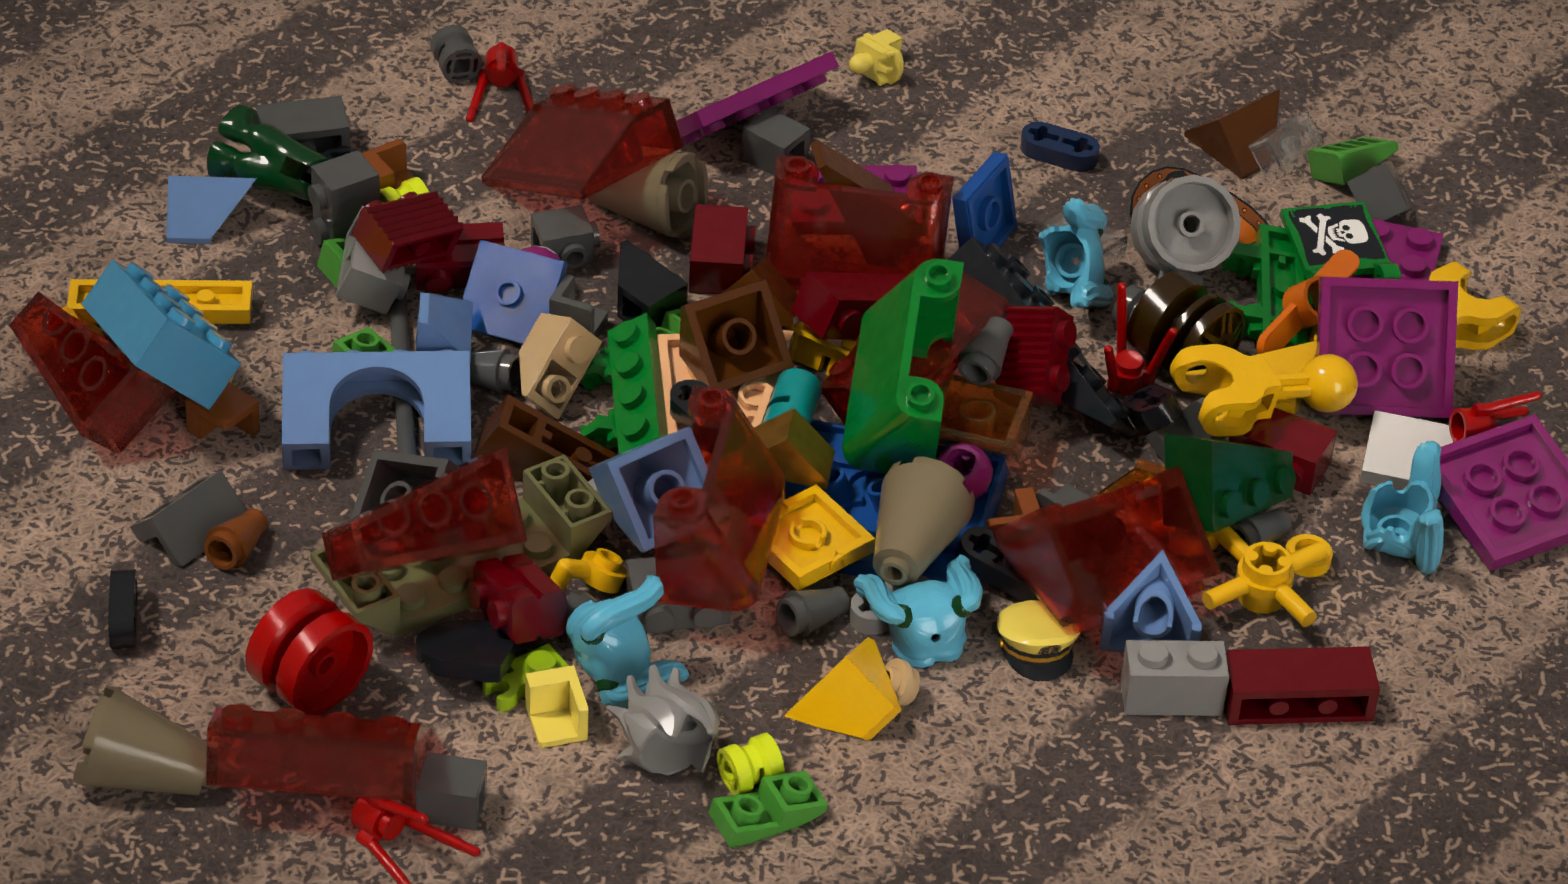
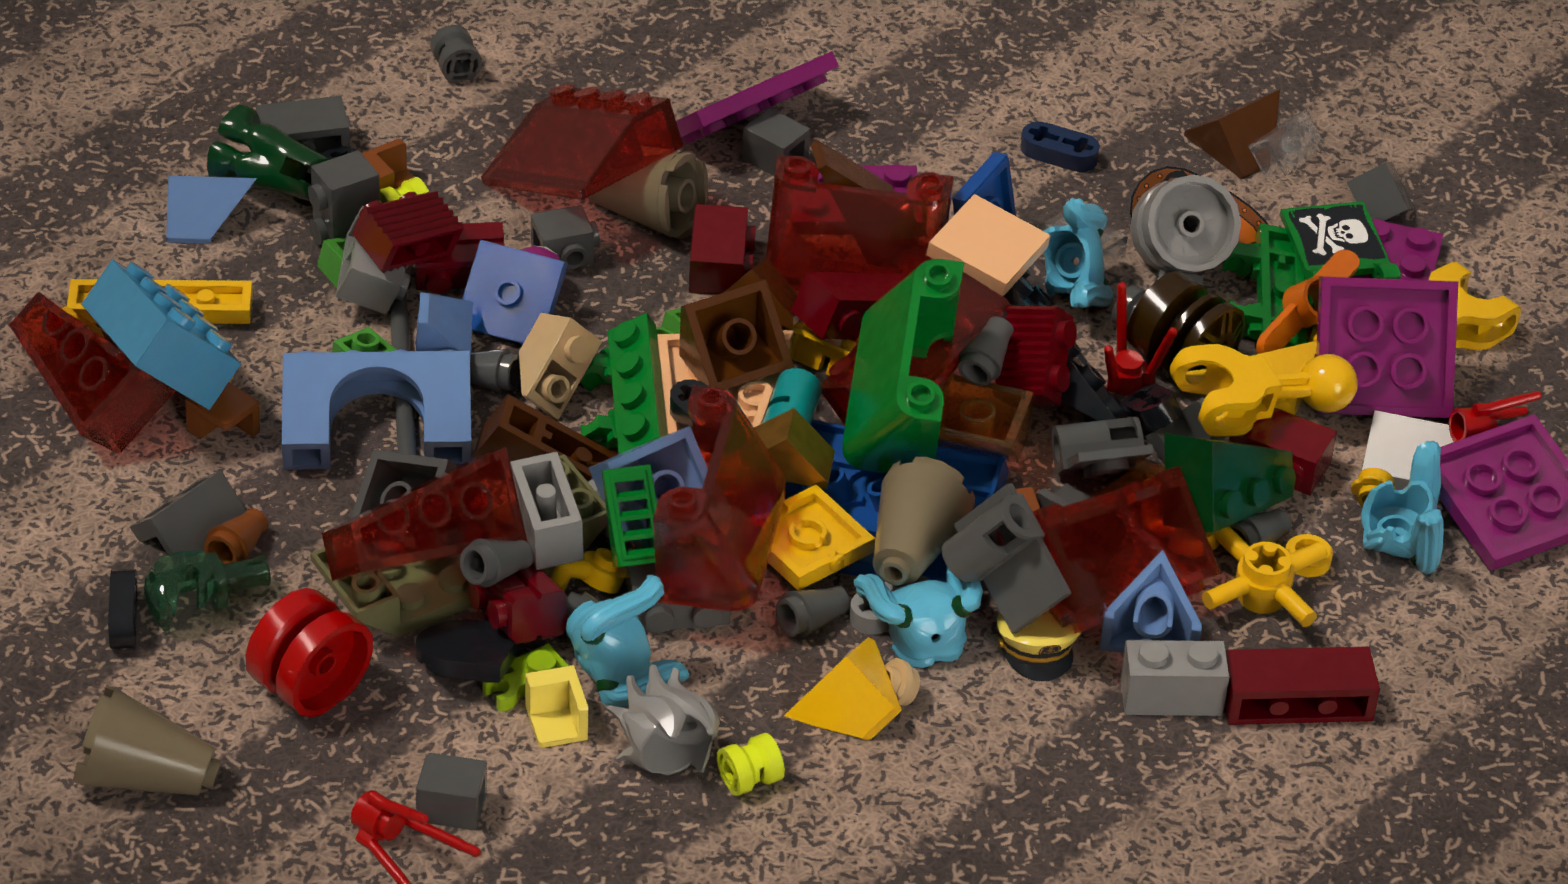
clear red slope [206,704,432,801] -> none
red plant [466,42,540,129] -> none
dark grey panel [549,274,608,338] -> none
black slope [617,240,688,327] -> none
bright green slope [708,771,828,848] -> none
light yellow piece [849,29,904,86] -> none
magenta piece [937,442,993,500] -> none
bright green slope [1307,136,1399,185] -> none
none -> clear green piece [144,550,271,633]
none -> dark grey cone [460,539,533,587]
none -> light grey brick [510,452,584,570]
none -> green slope [601,464,666,567]
none -> light nougat tile [926,194,1051,297]
none -> dark grey piece [942,483,1072,634]
none -> dark grey piece [1052,417,1154,480]
none -> yellow plate [1351,468,1396,507]

